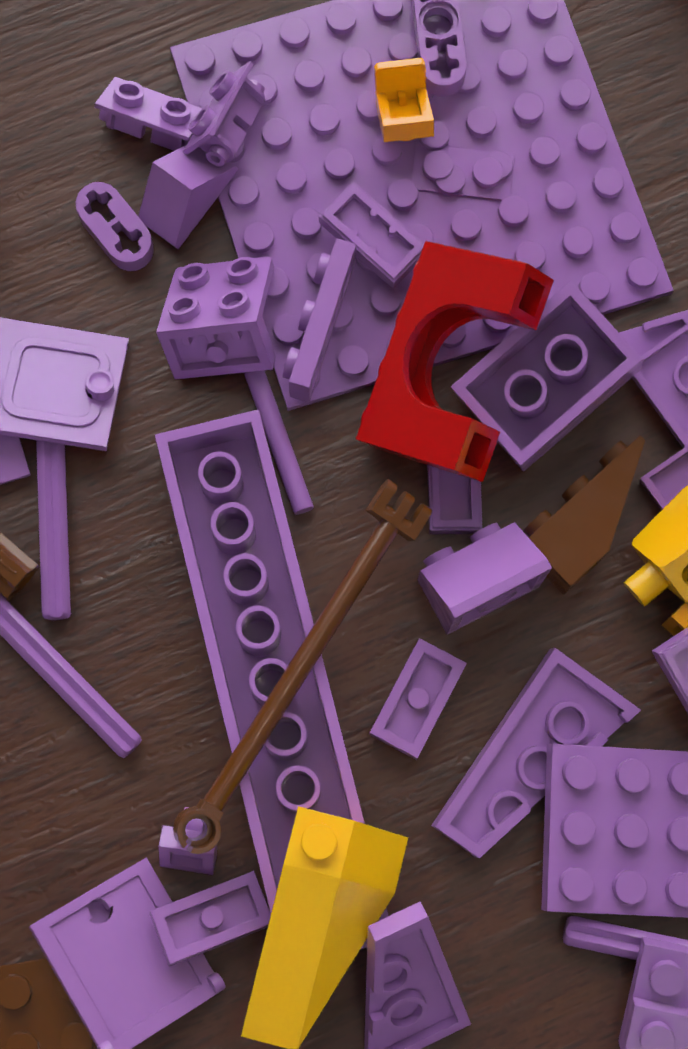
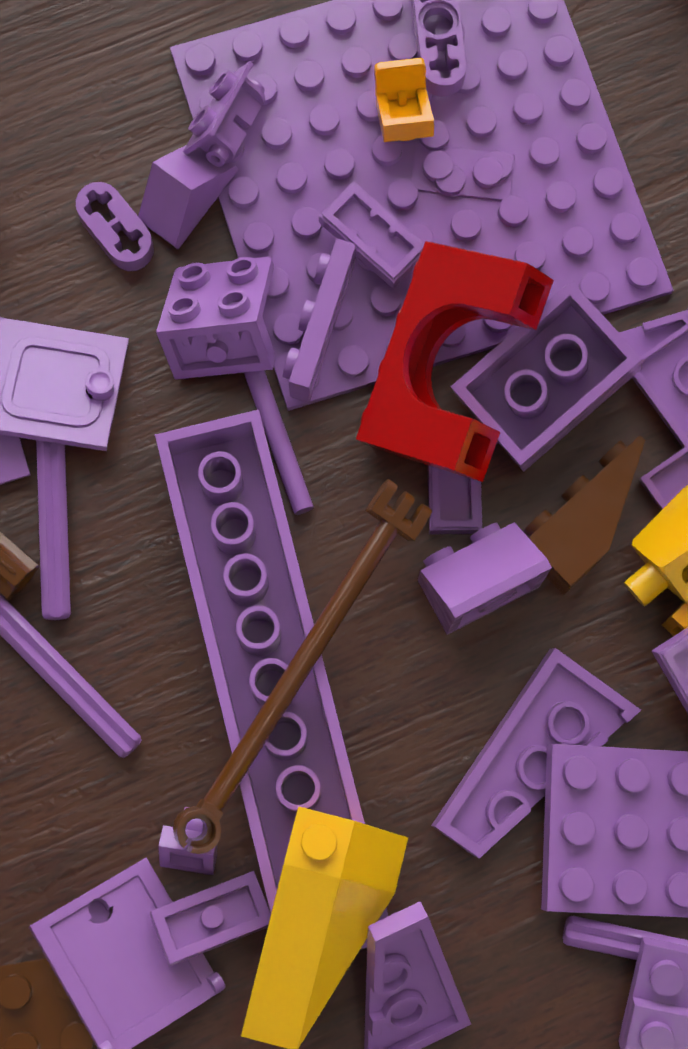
medium lavender hinge [95,77,203,151] -> none
medium lavender plate [369,638,467,760] -> none

